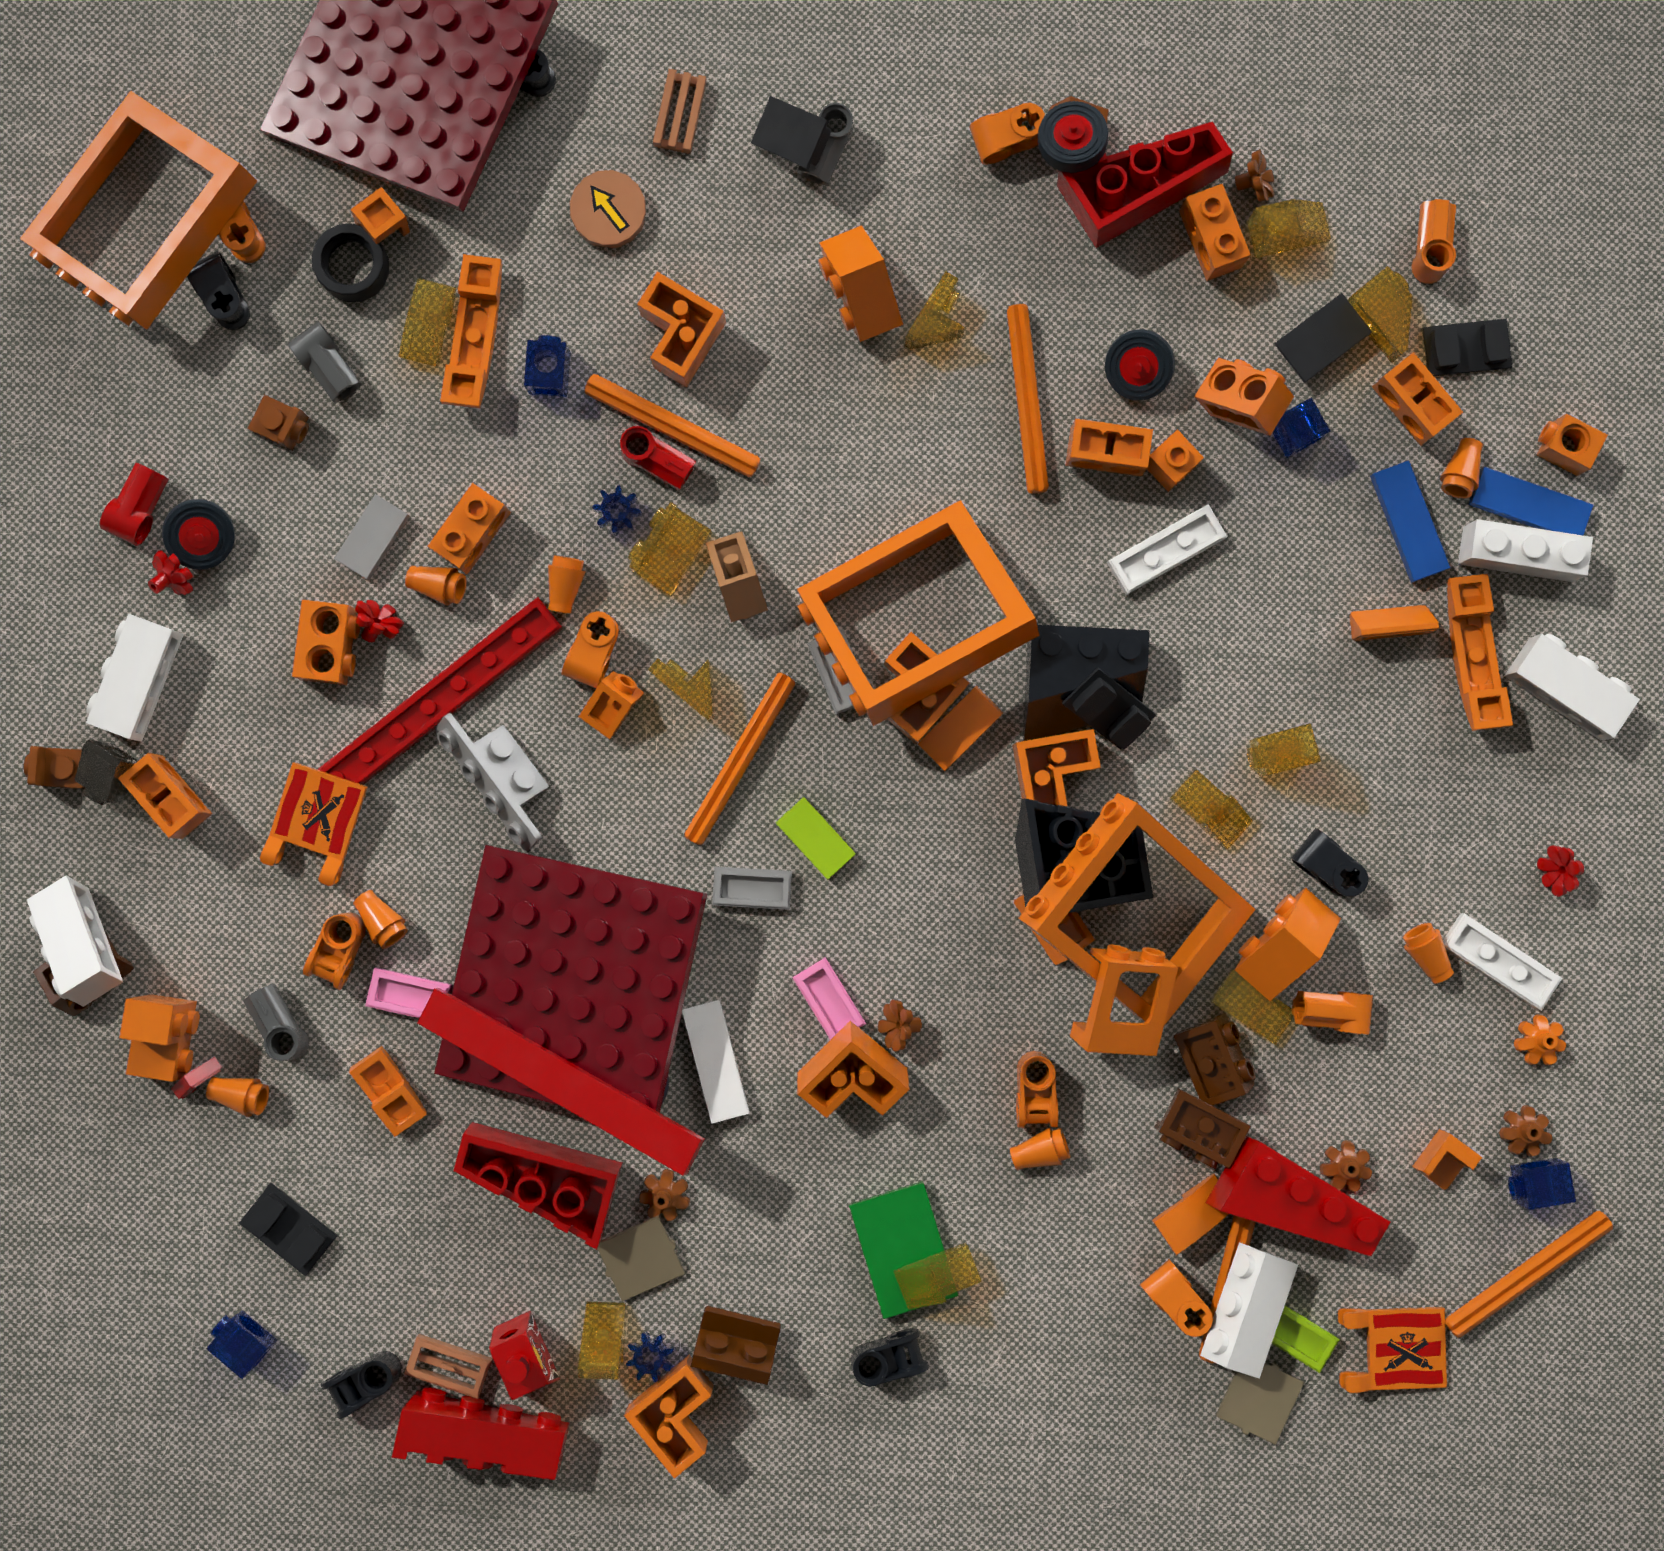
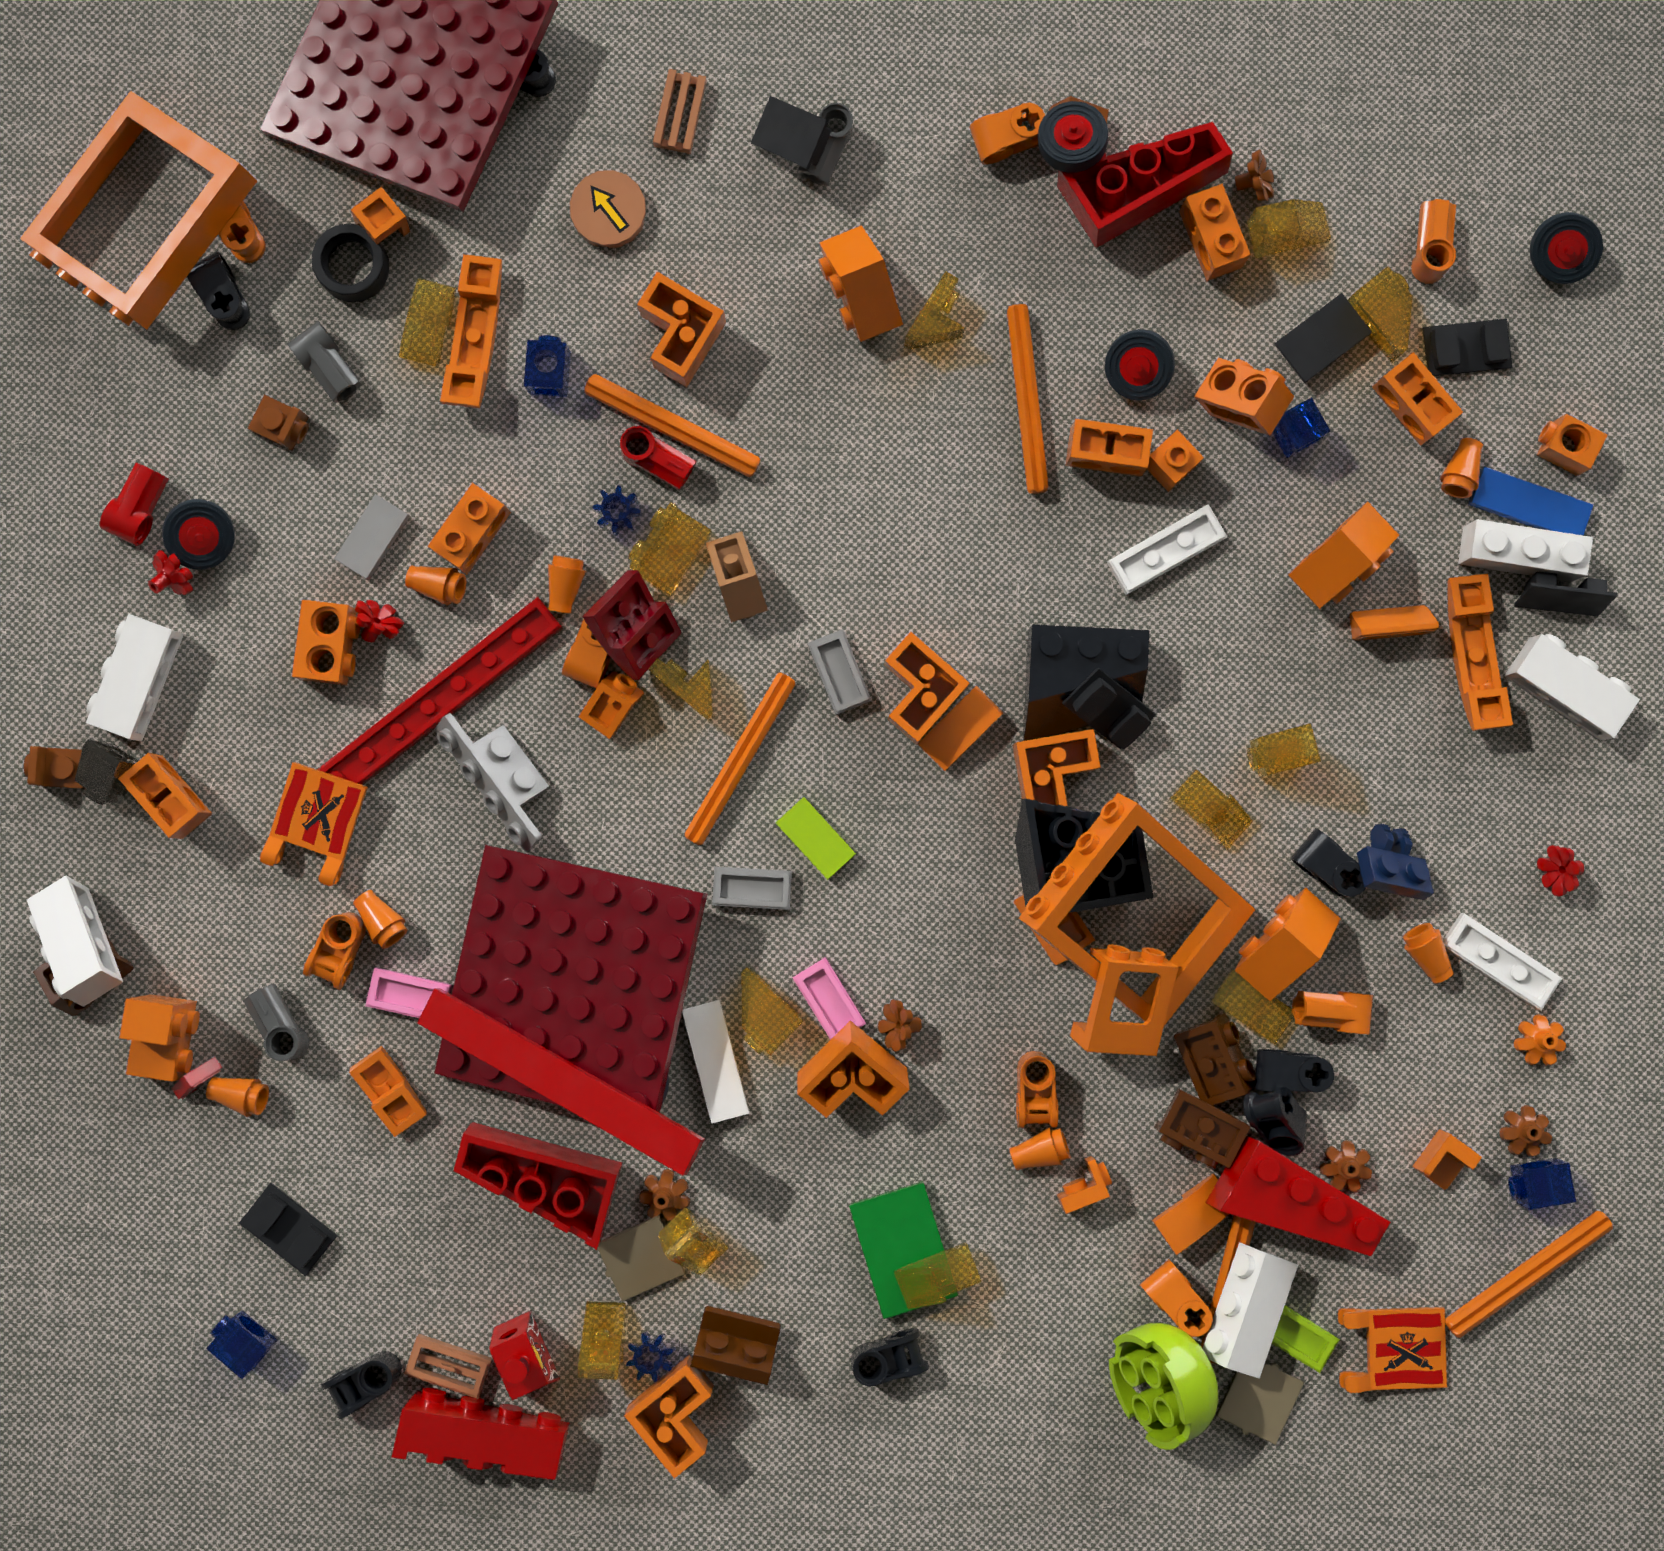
orange window [797,500,1040,726] -> none
blue tile [1370,460,1450,583] -> none
none -> dark red slope [582,570,682,680]
none -> clear yellow slope [658,1207,729,1276]
none -> clear yellow slope [741,965,804,1056]
none -> orange bracket [1056,1156,1112,1214]
none -> lime cylinder [1109,1323,1218,1450]
none -> black piece [1243,1087,1308,1156]
none -> black piece [1255,1049,1335,1093]
none -> orange brick [1288,501,1399,609]
none -> dark blue hinge [1357,823,1434,900]
none -> black piece [1514,572,1617,617]
none -> black wheel [1530,212,1603,284]

